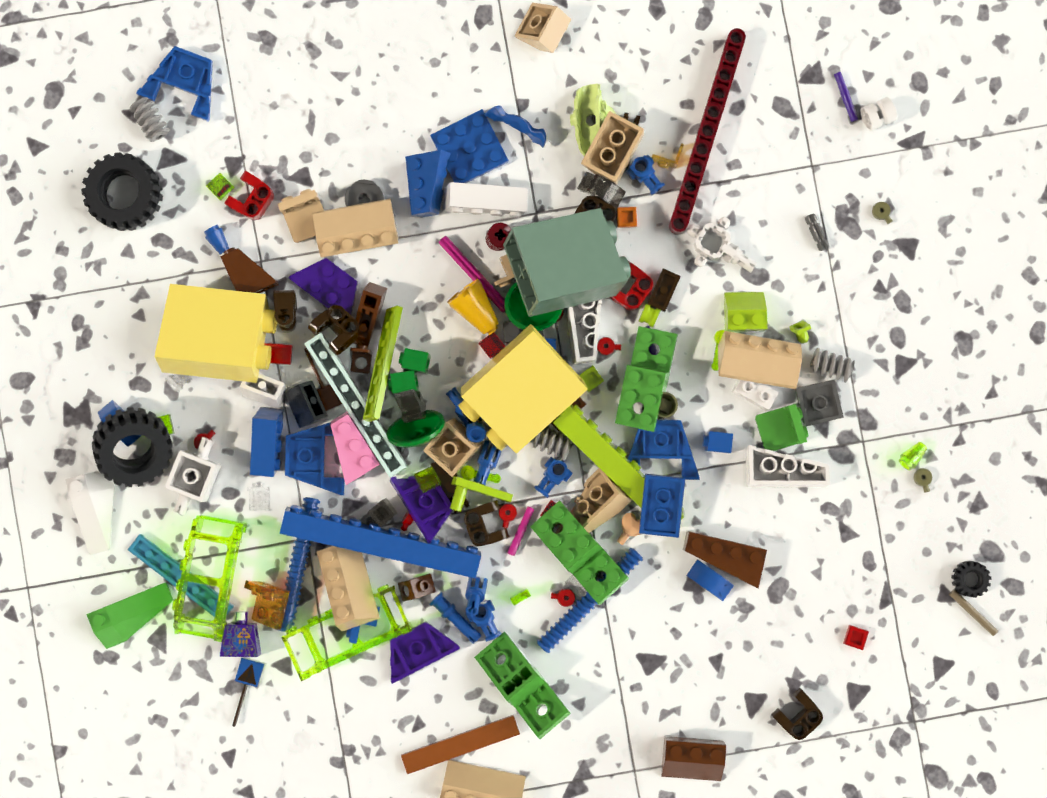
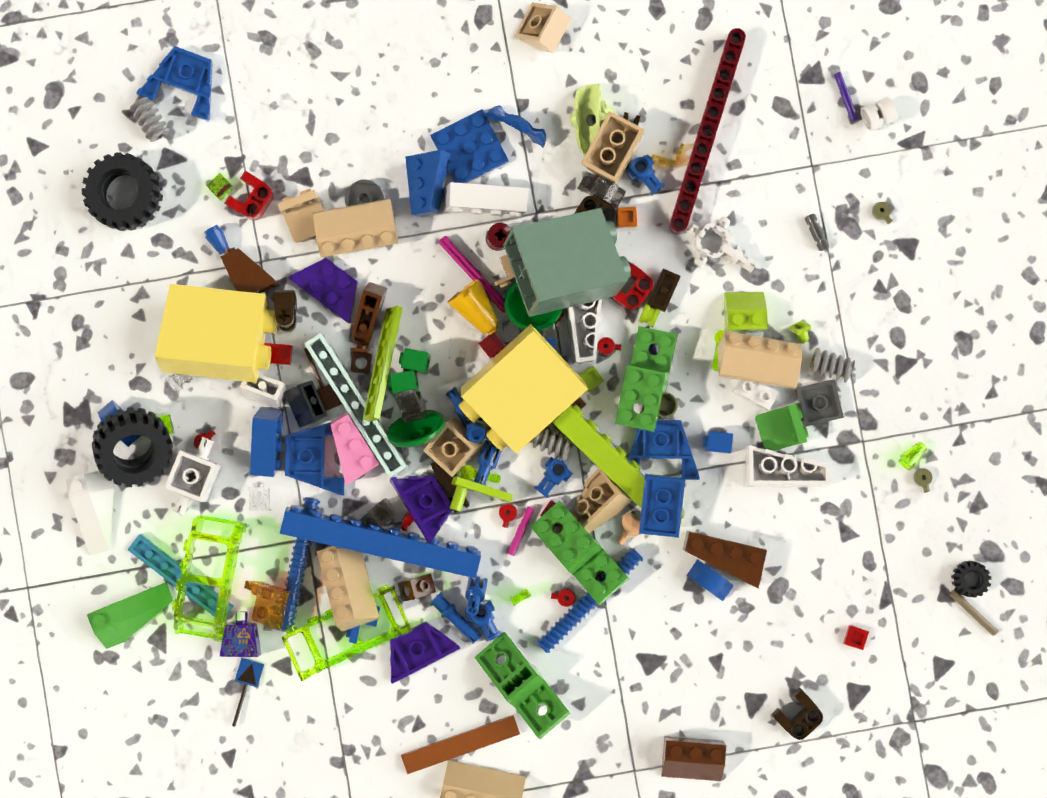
dark brown piece [308,305,359,355] -> none
clear neon green tile [414,466,441,493] -> none
dark brown piece [464,500,510,546] -> none

